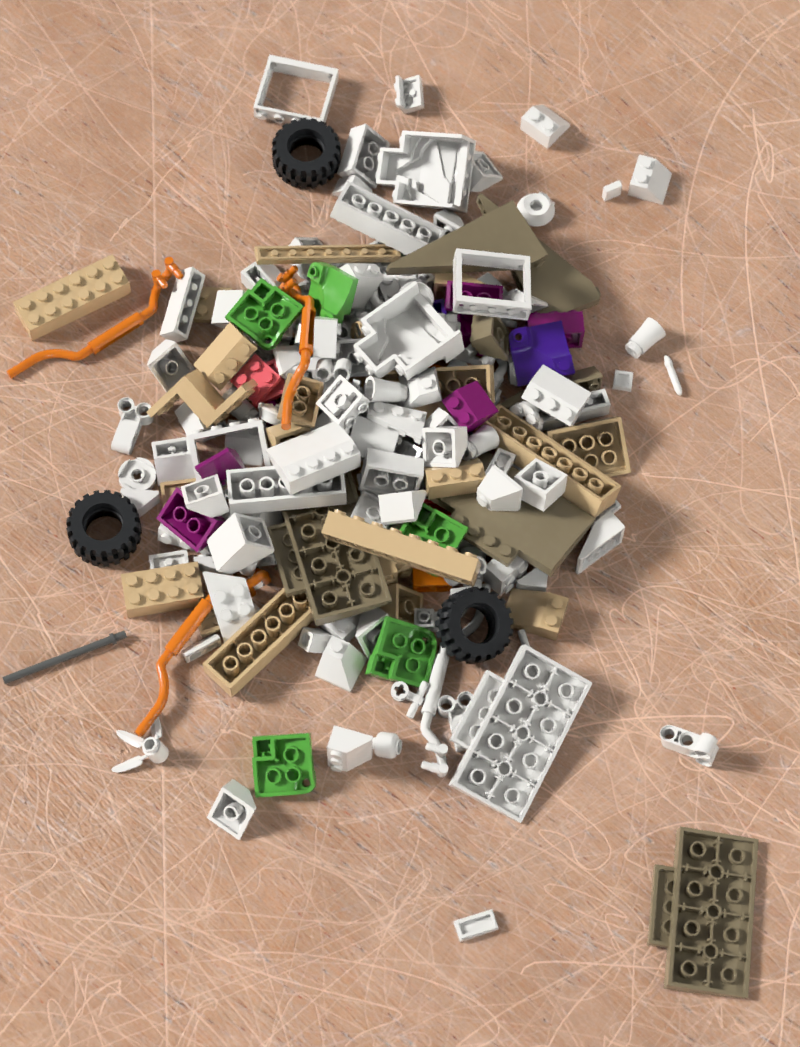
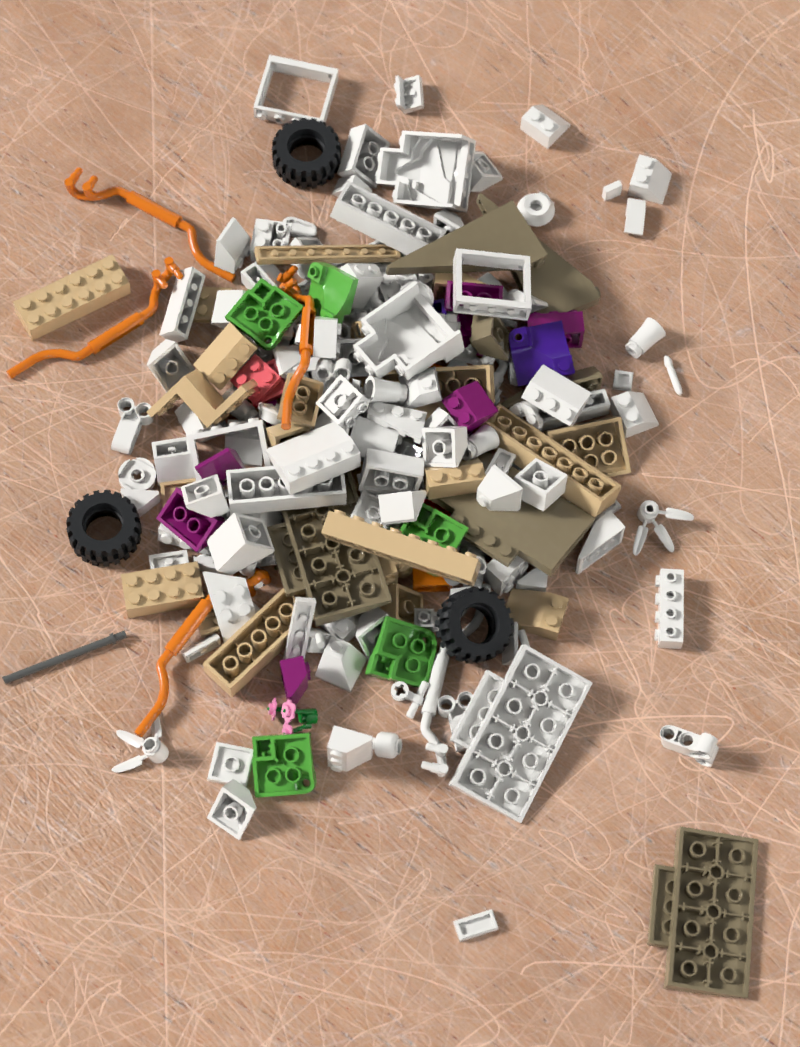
none -> orange piece [64,167,236,283]
none -> white tile [207,742,254,788]
none -> white slope [214,217,251,274]
none -> white slope [249,218,292,261]
none -> plant [267,698,318,734]
none -> magenta slope [280,656,311,705]
none -> white tile [283,217,317,237]
none -> white plate [283,597,325,660]
none -> white slope [502,622,518,665]
none -> white slope [610,391,659,438]
none -> white slope [624,198,646,236]
none -> white plant [633,500,694,555]
none -> white brick [654,569,684,649]

